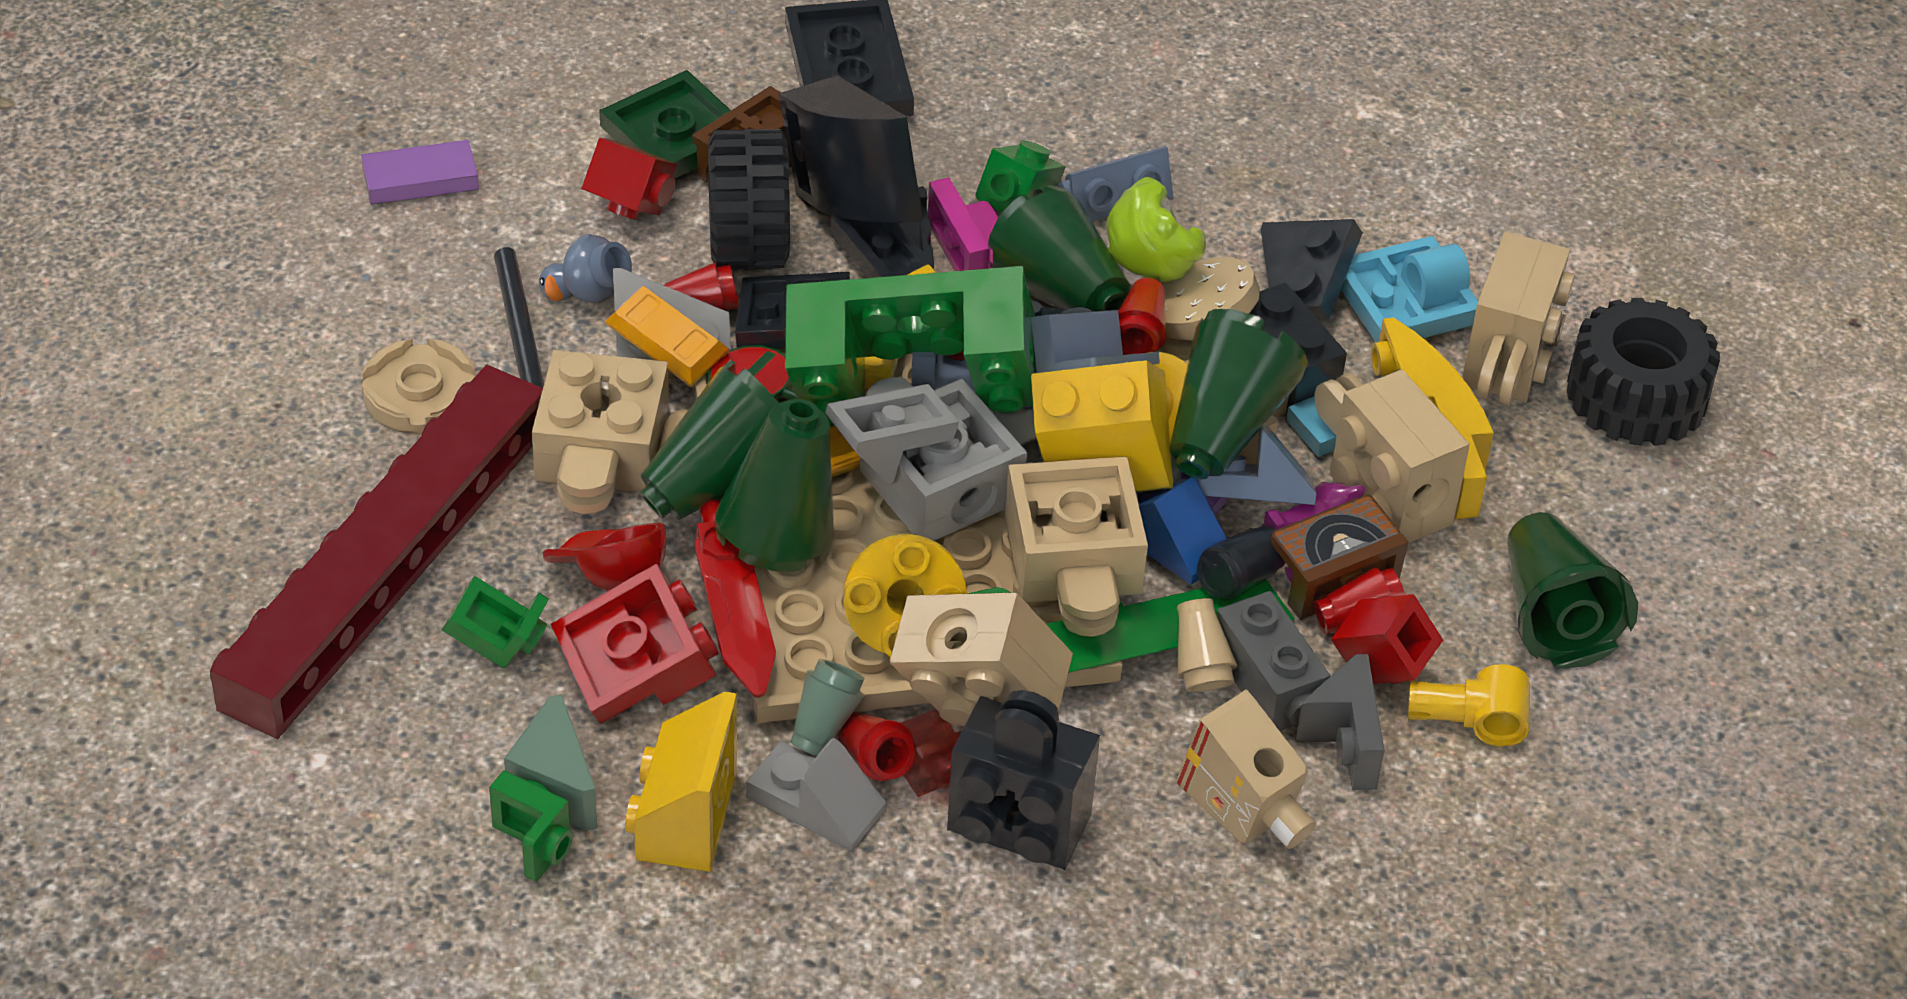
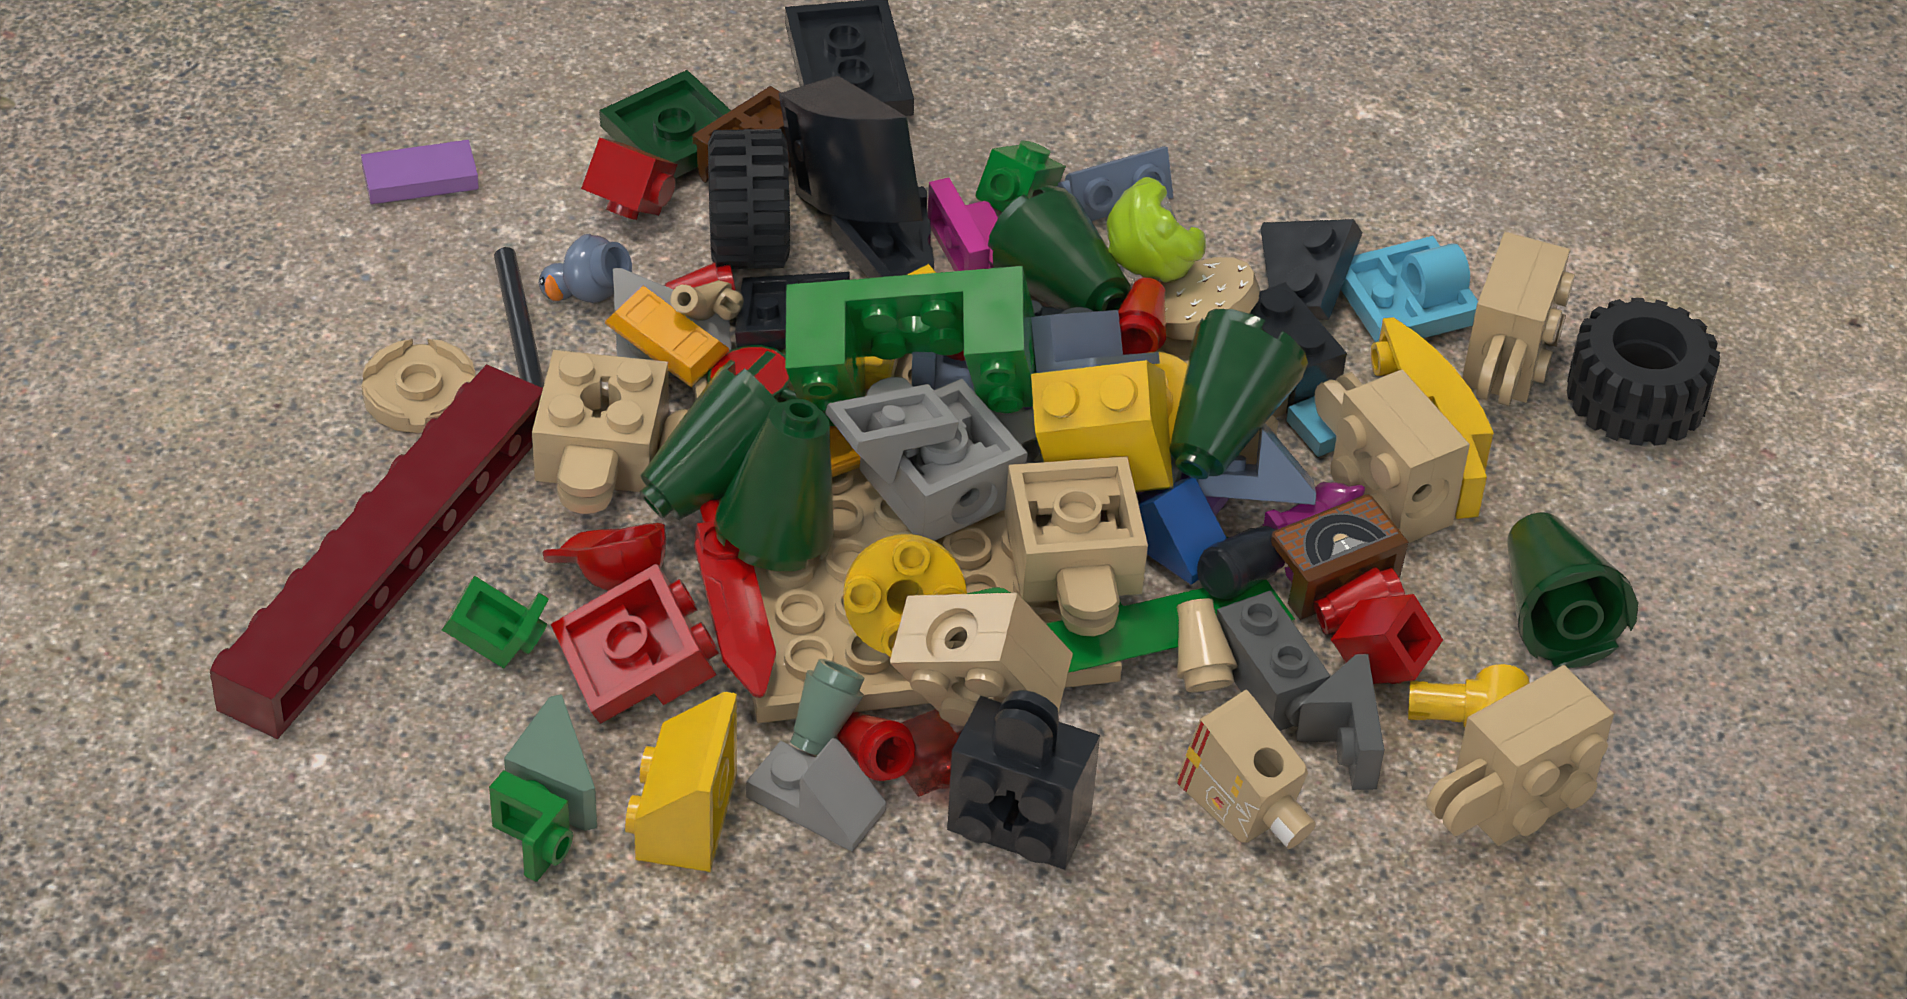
none -> tan arm [670,280,744,320]
none -> tan brick [1426,665,1614,846]

